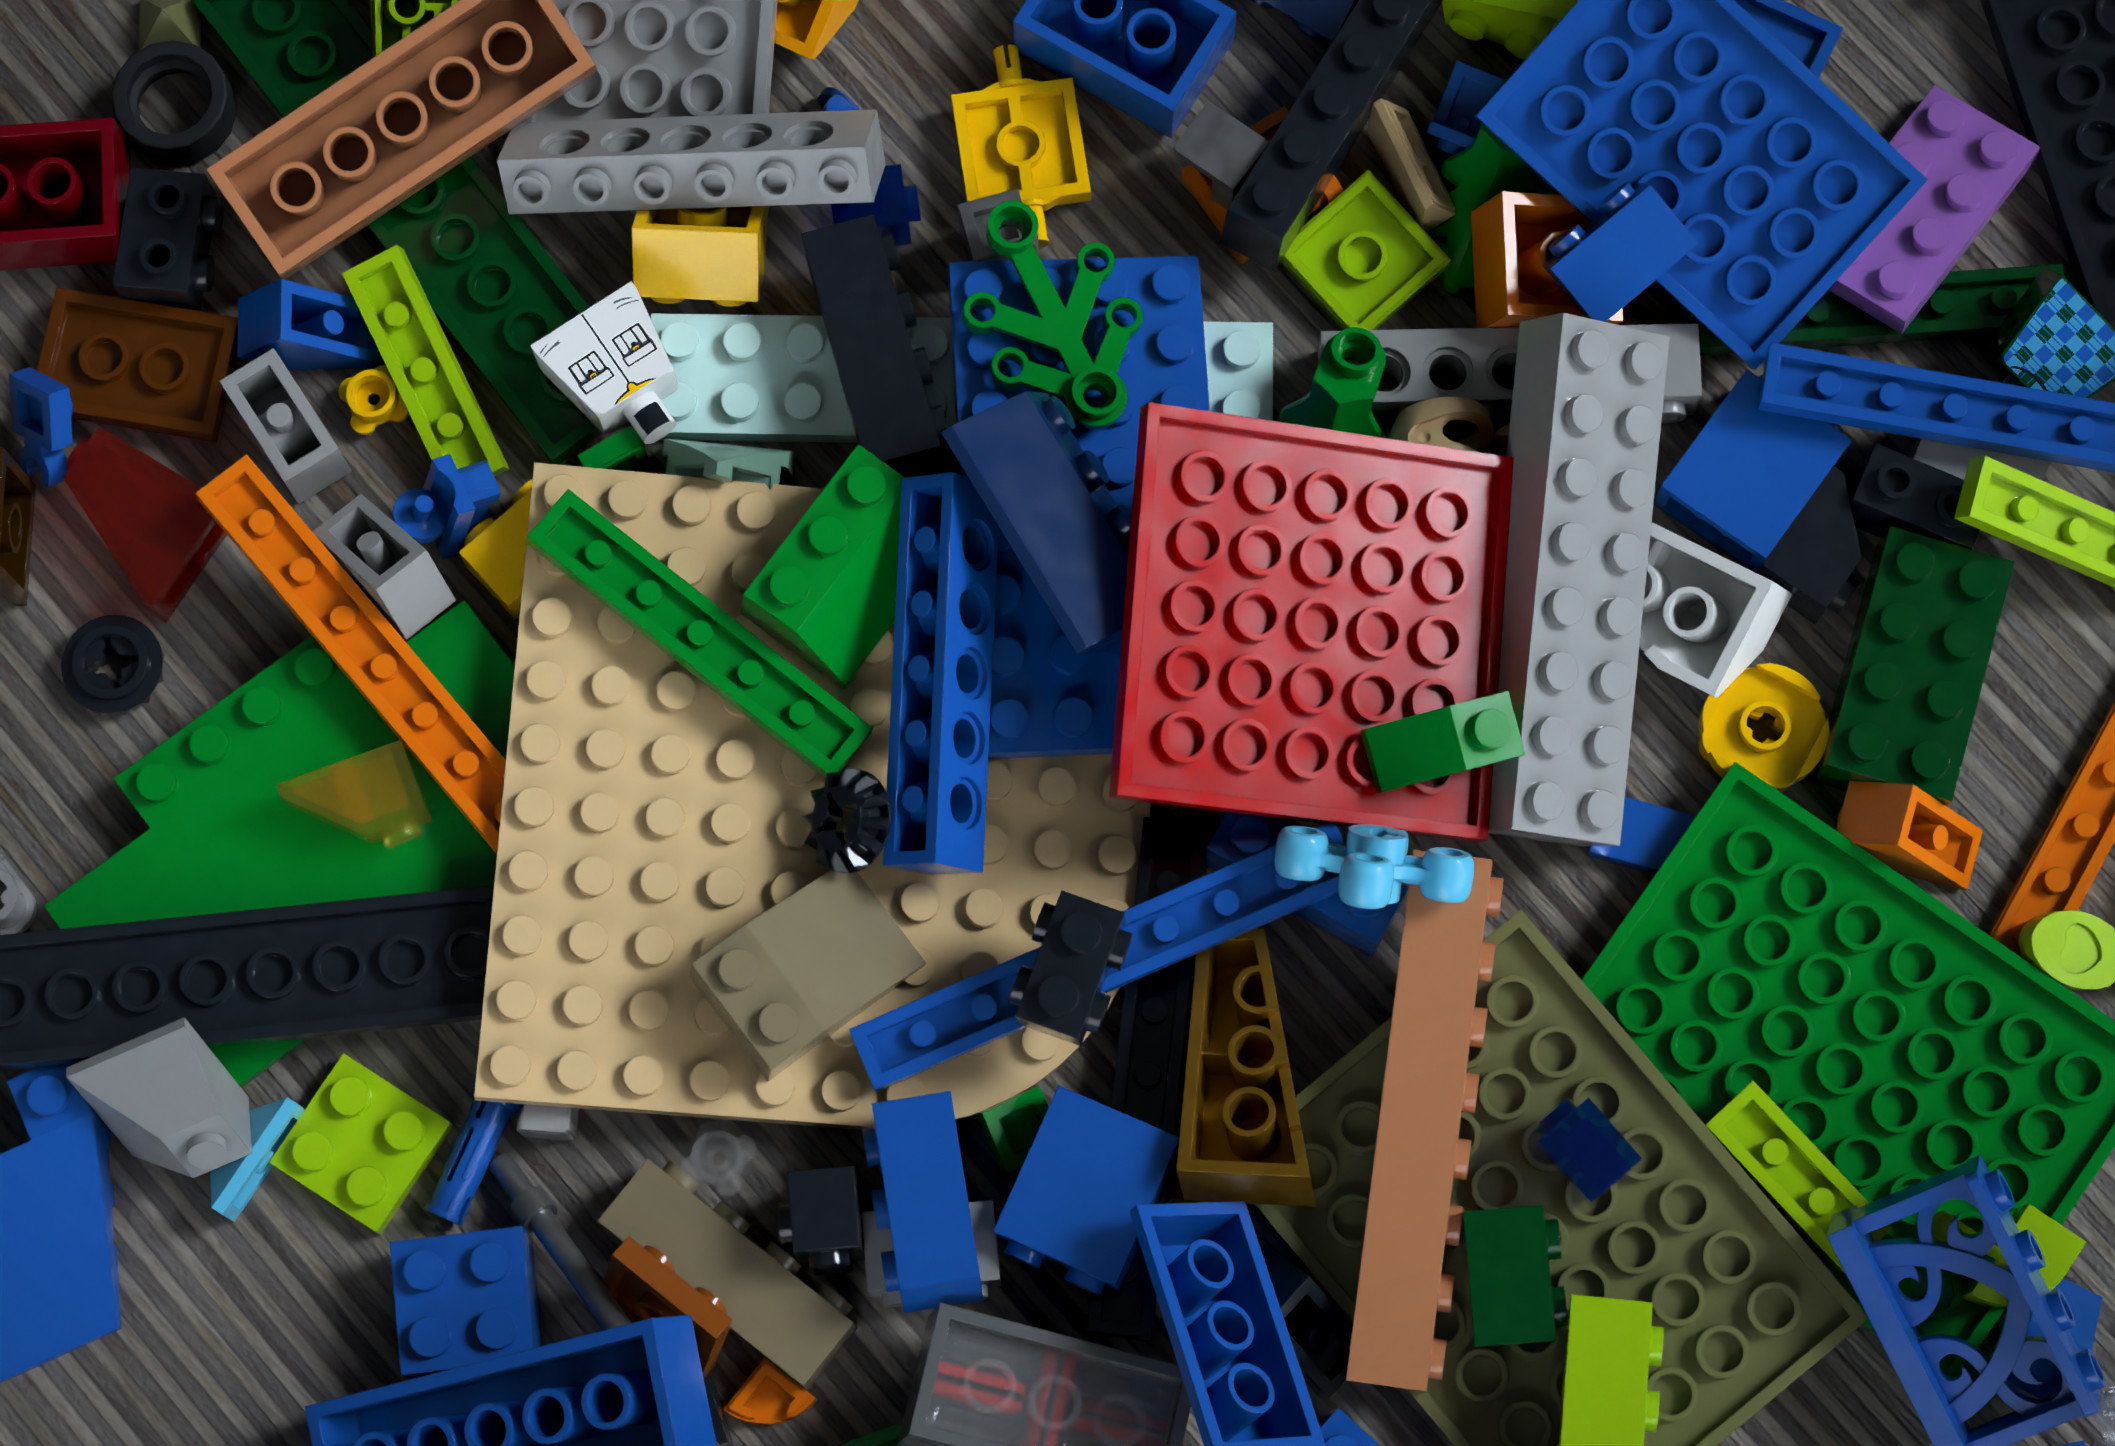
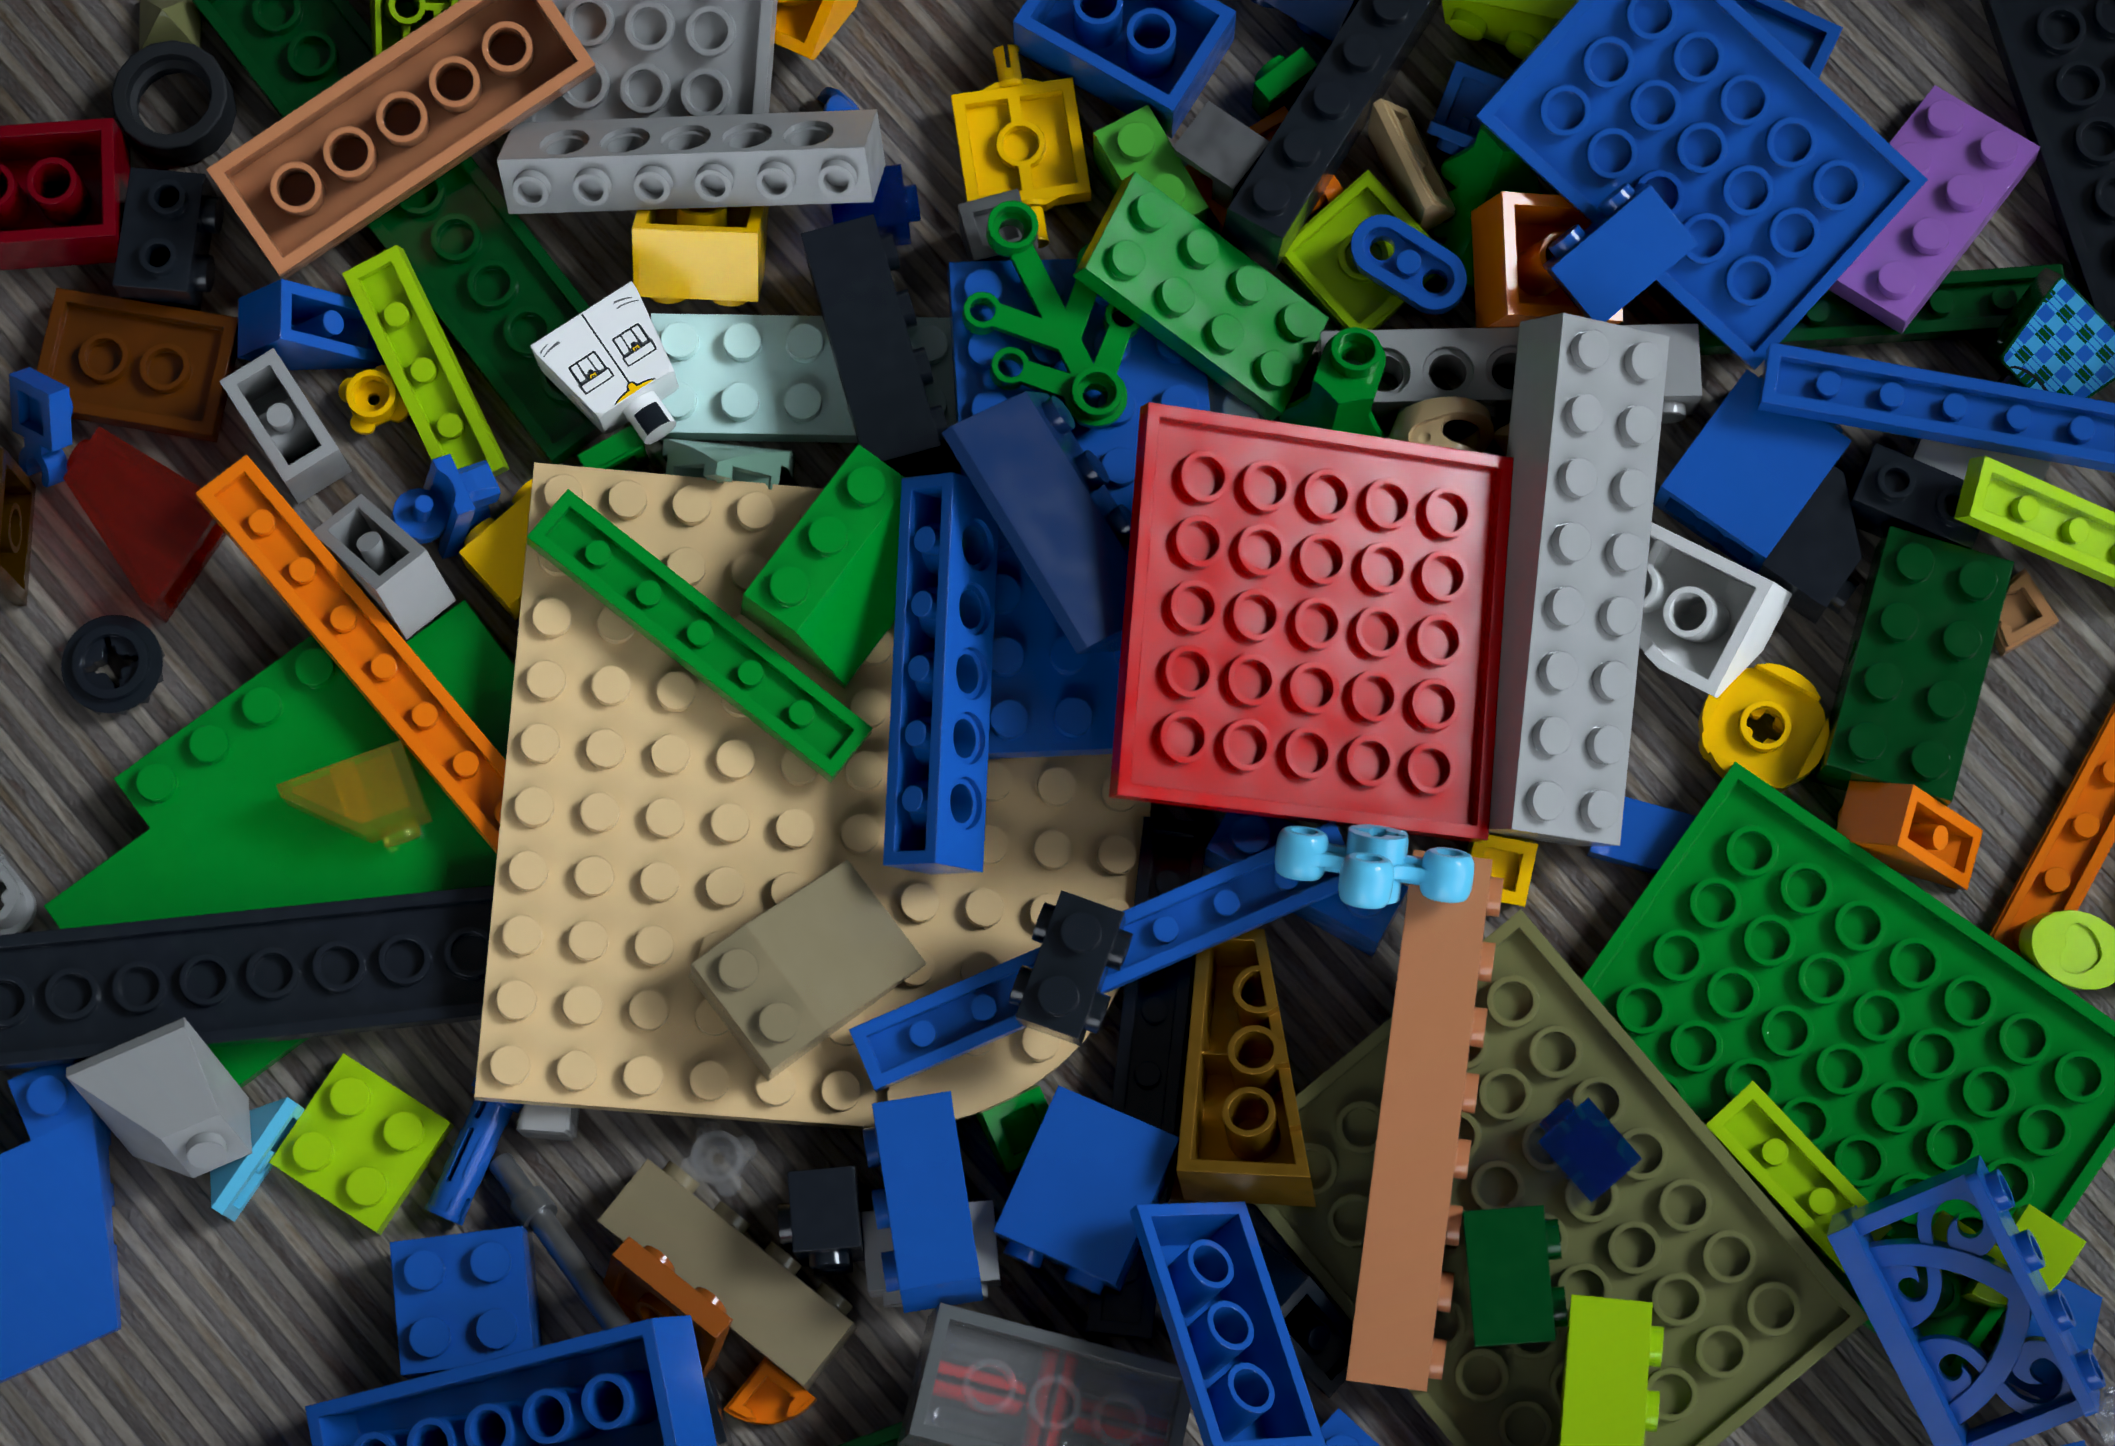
black gear [802,767,891,873] -> none
green slope [1360,691,1526,794] -> none
none -> green plate [1073,172,1329,421]
none -> bright green brick [1093,105,1209,225]
none -> green plate [1252,47,1318,119]
none -> blue plate [1351,214,1467,315]
none -> yellow plate [1467,833,1538,907]
none -> medium nougat tile [1994,568,2059,657]

